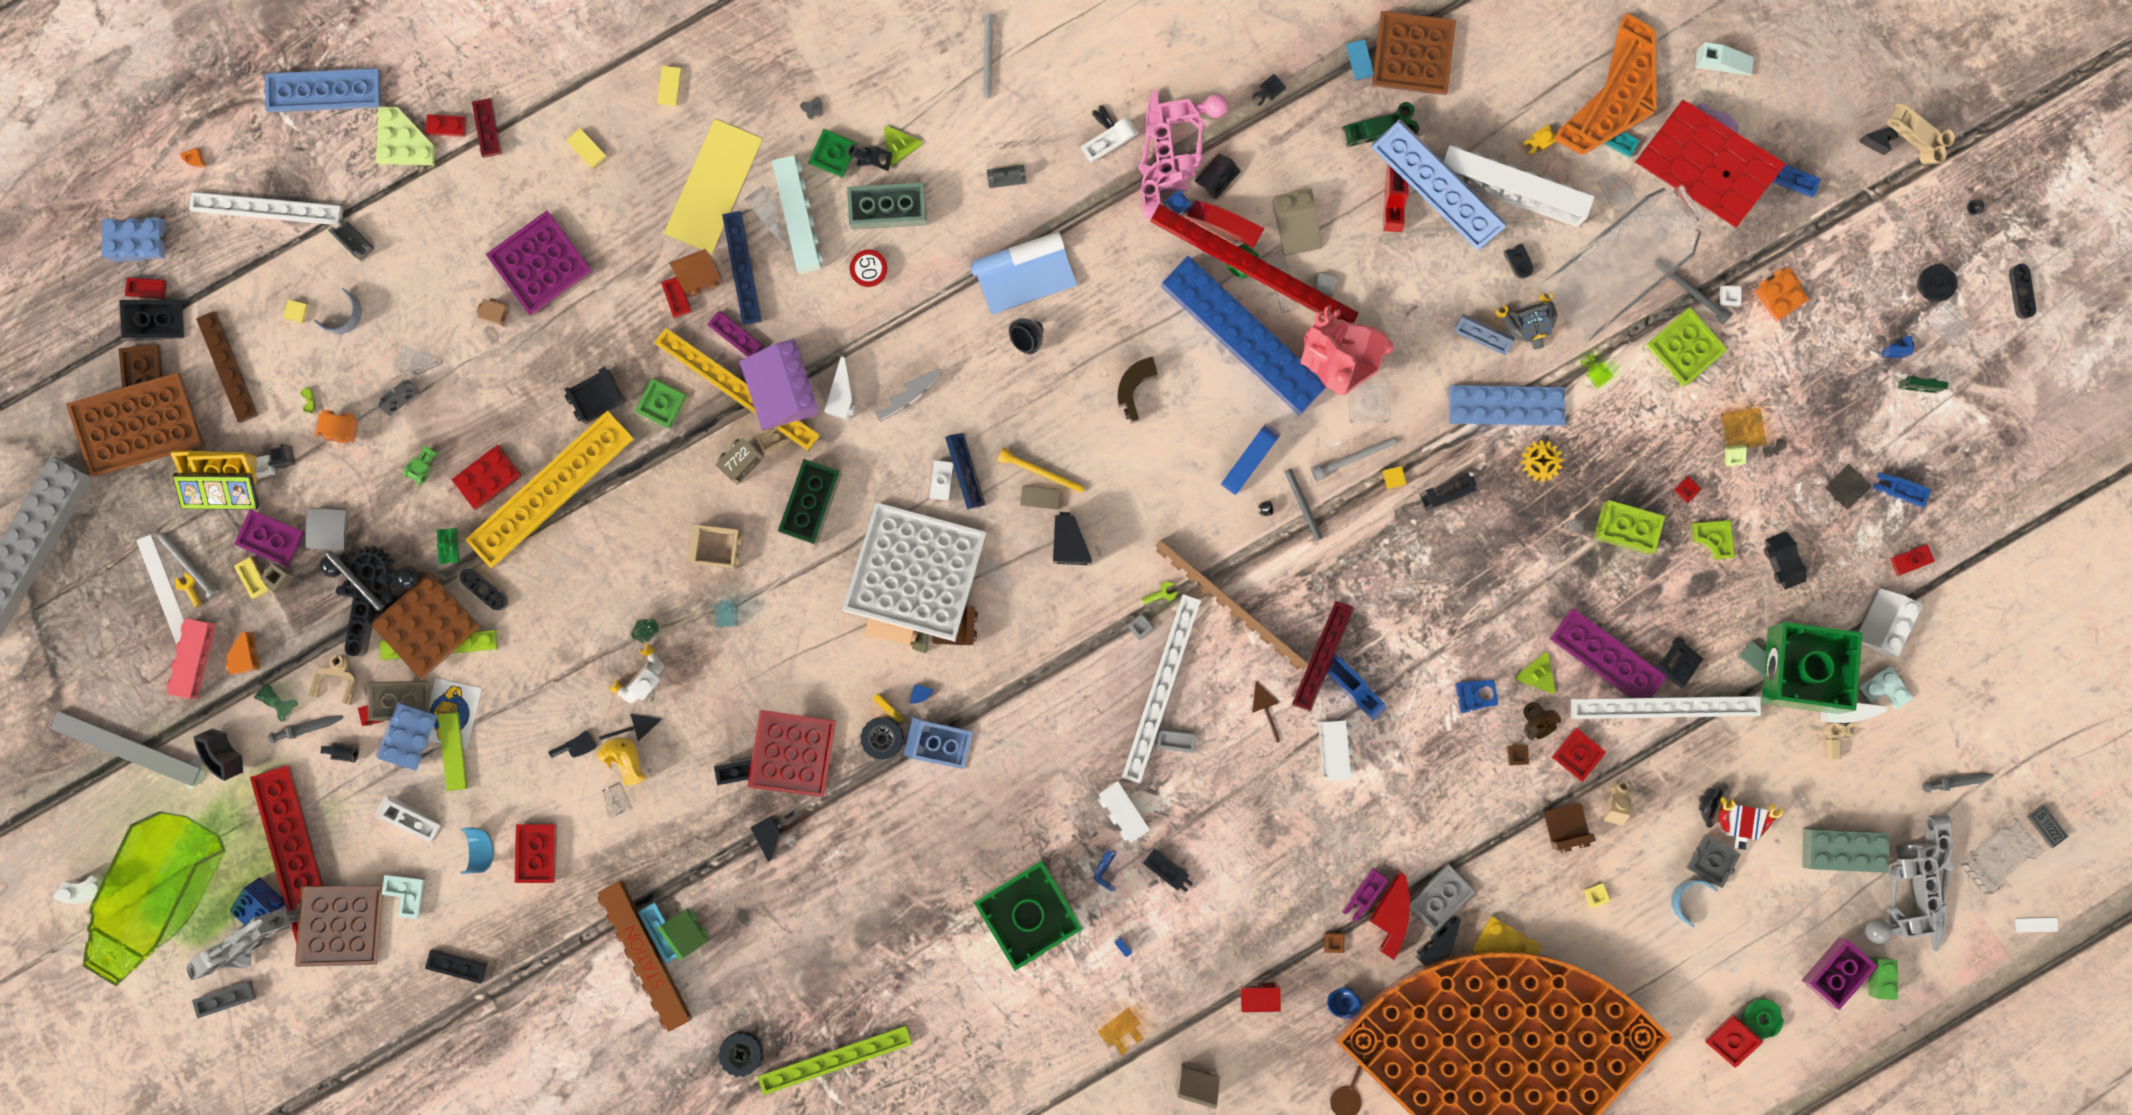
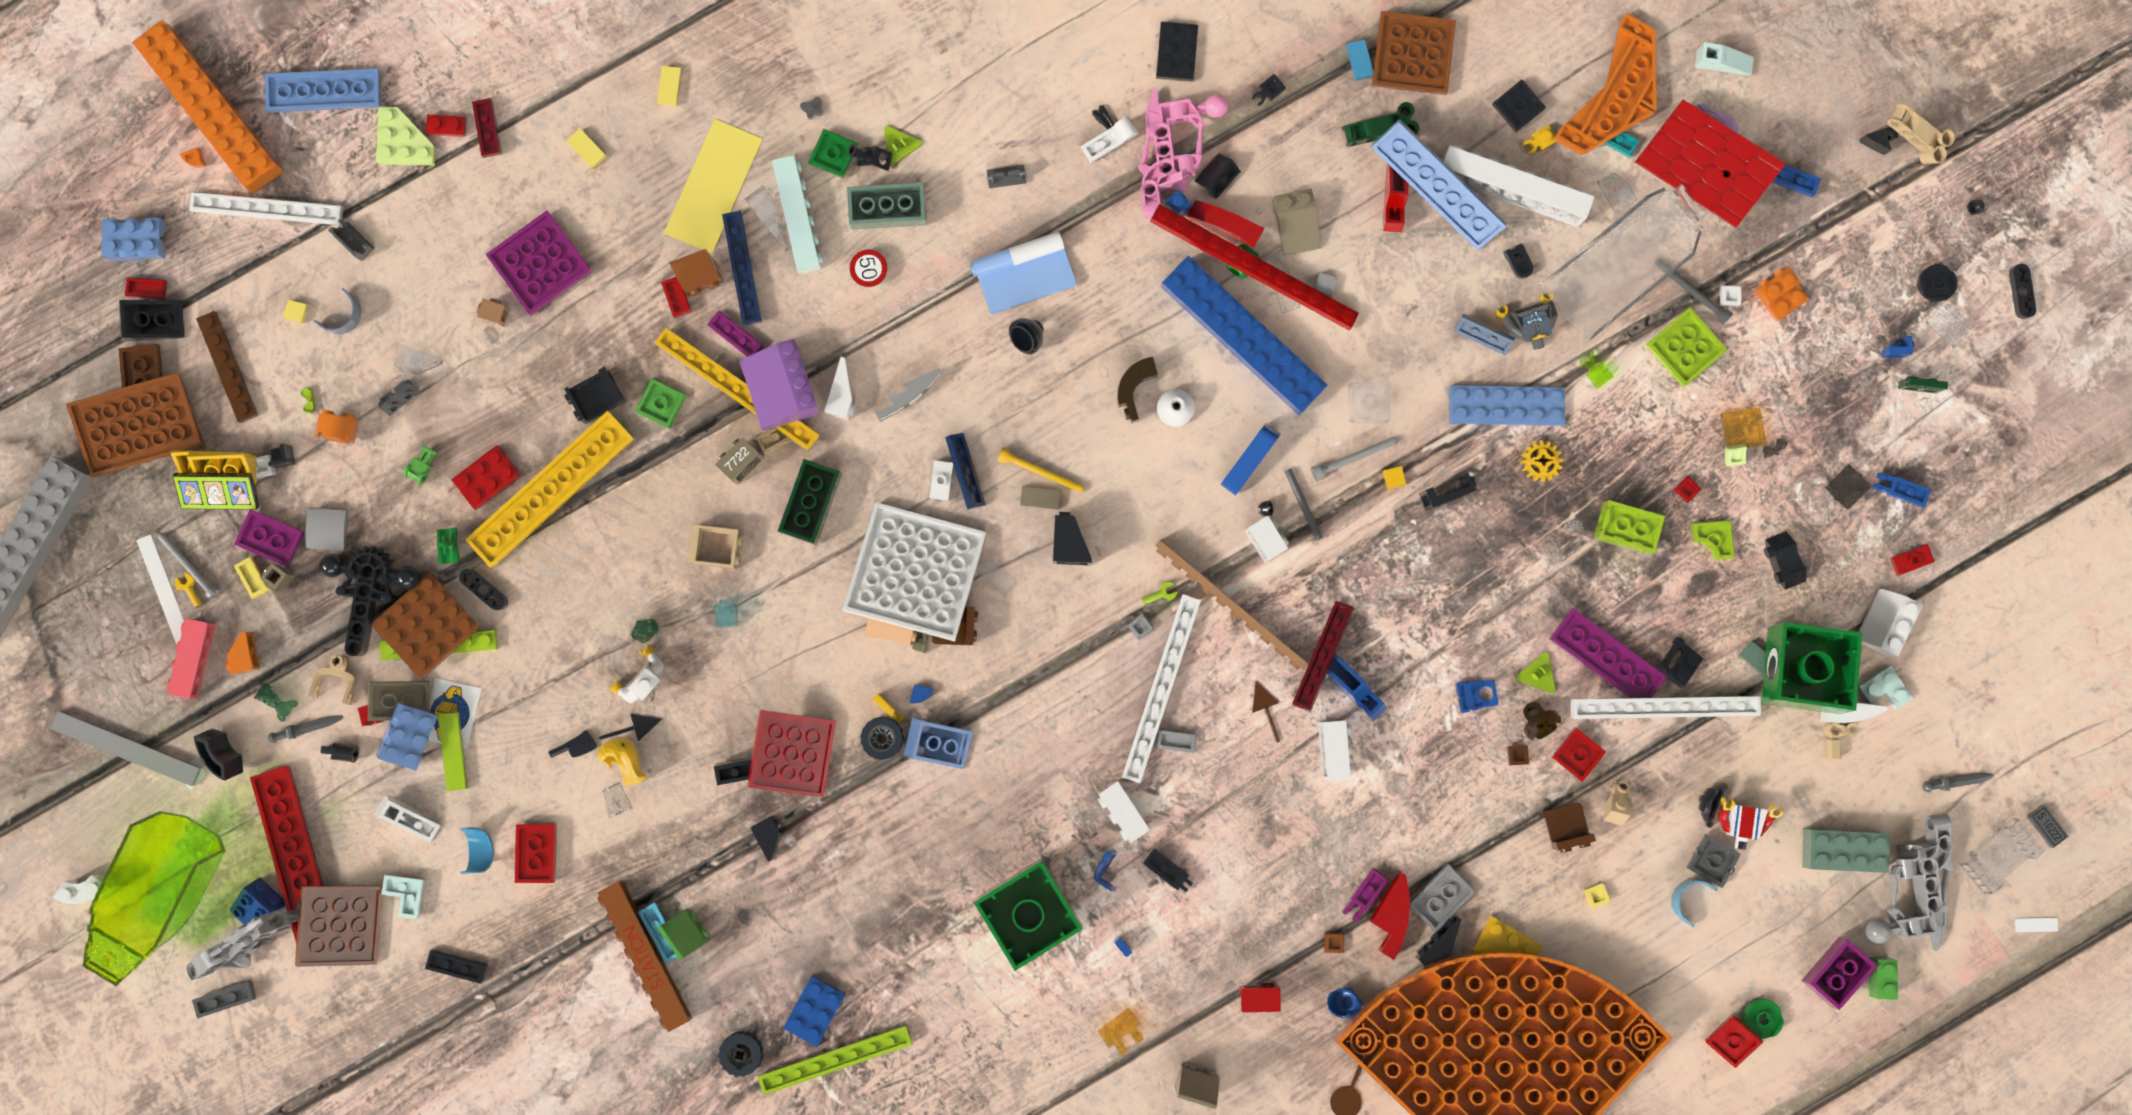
dark grey piece [325,551,384,611] -> none
light grey bar [982,14,995,99] -> none
coral piece [1300,305,1394,396] -> none
none -> orange brick [132,19,284,193]
none -> blue plate [783,975,846,1047]
none -> black plate [1156,22,1198,82]
none -> white piece [1157,389,1195,427]
none -> white brick [1245,516,1289,563]
none -> black plate [1492,79,1546,133]

